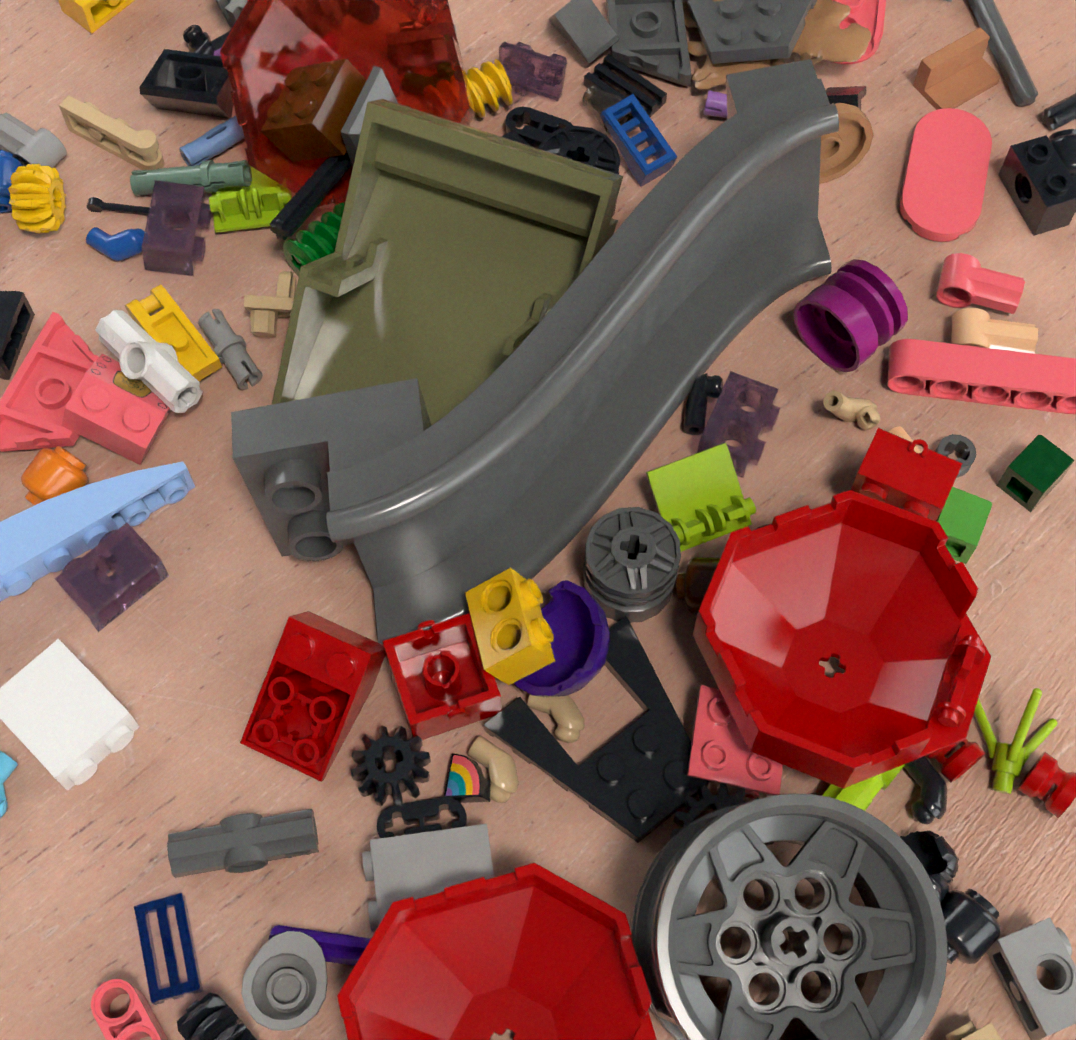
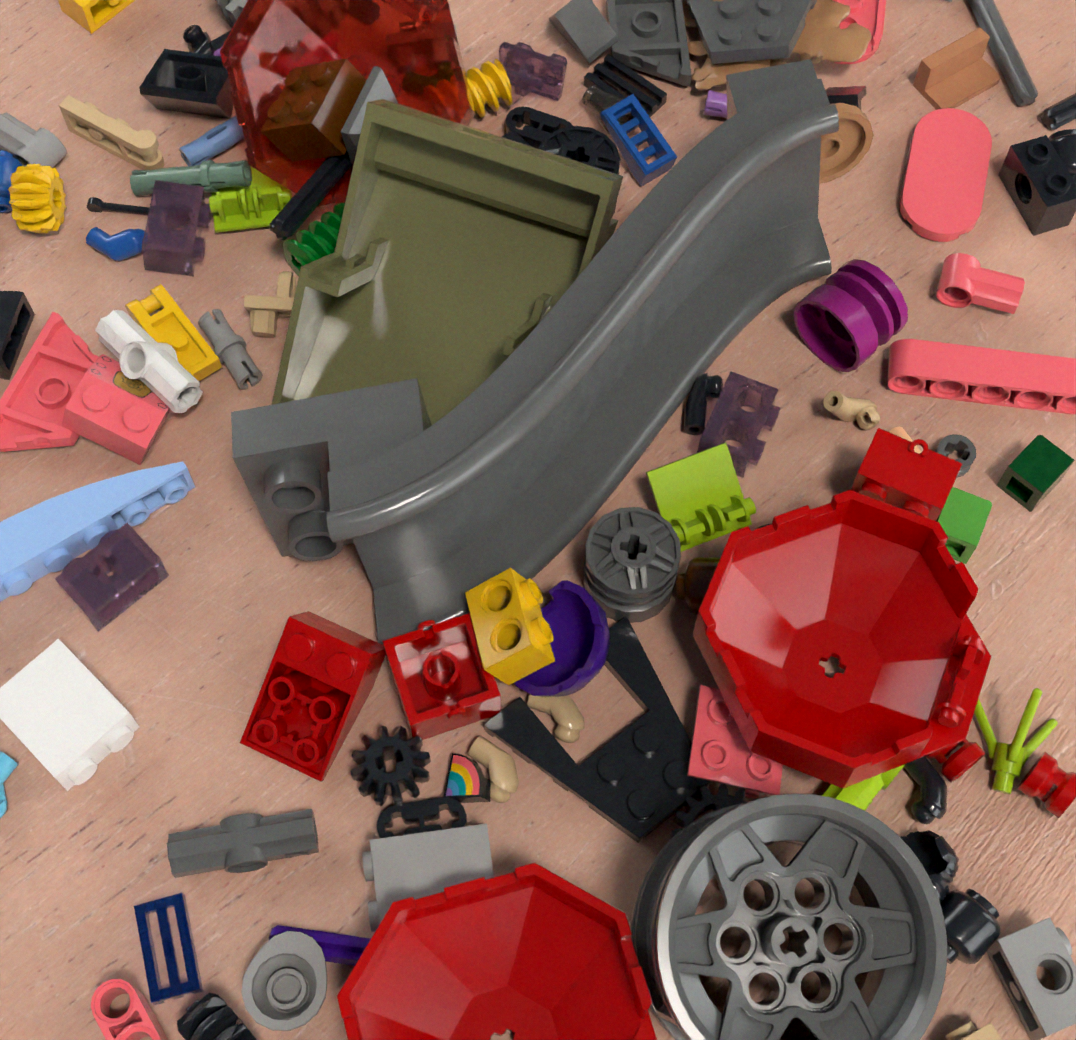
orange head [21,445,88,505] -> none
light nougat piece [951,308,1038,354] -> none

